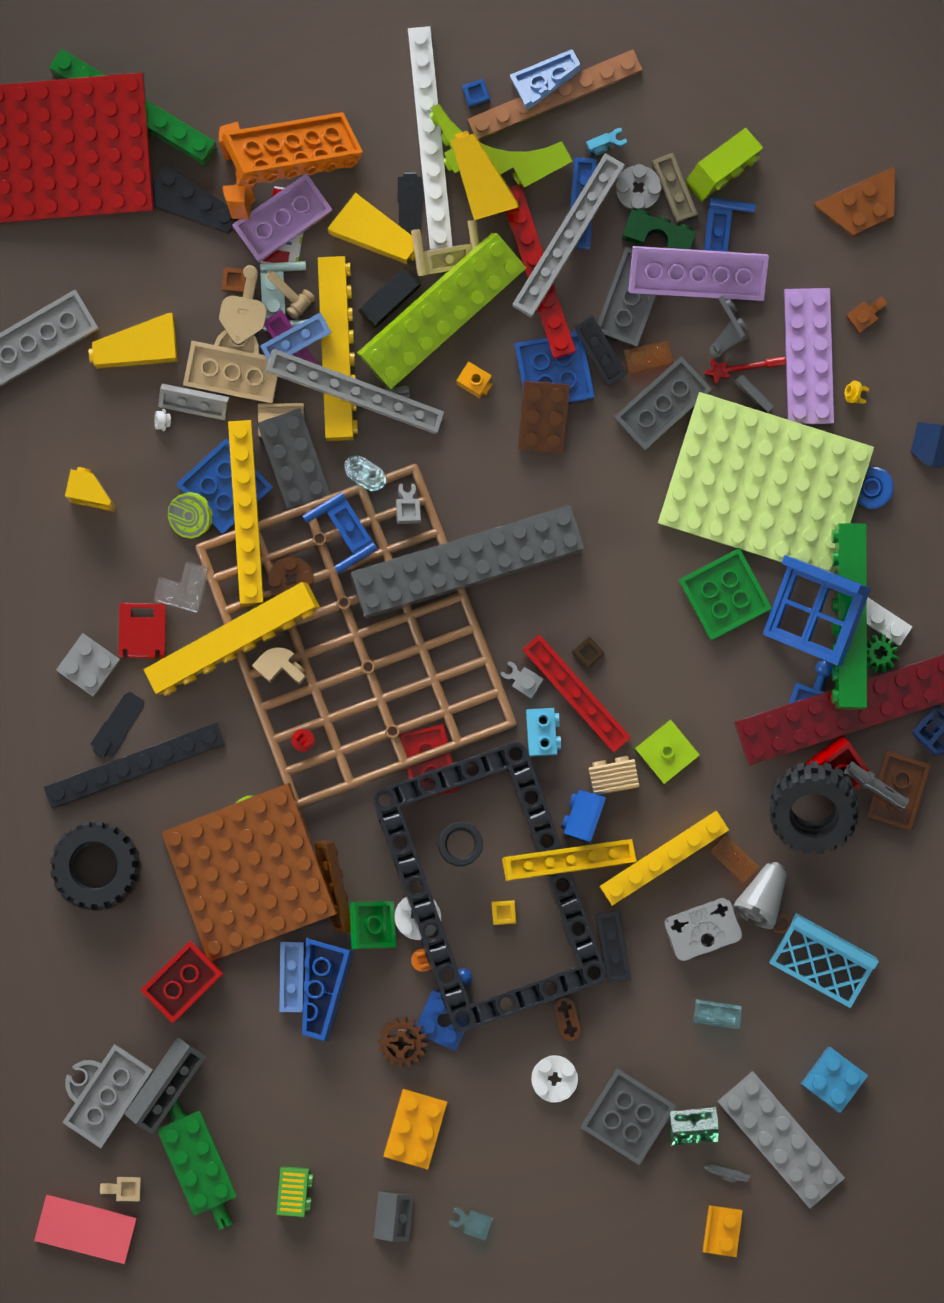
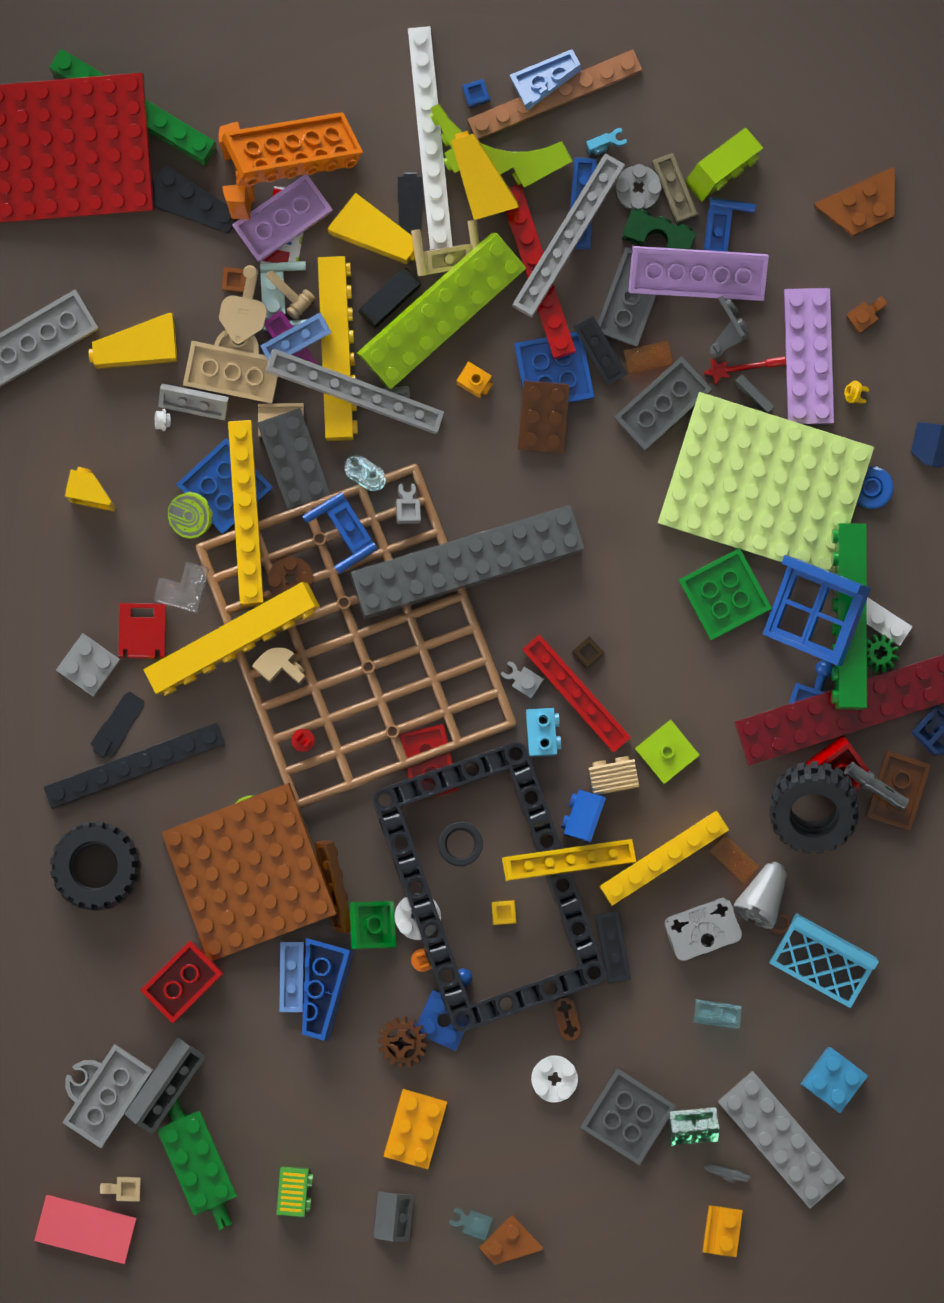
none -> dark orange wing [479,1215,543,1265]

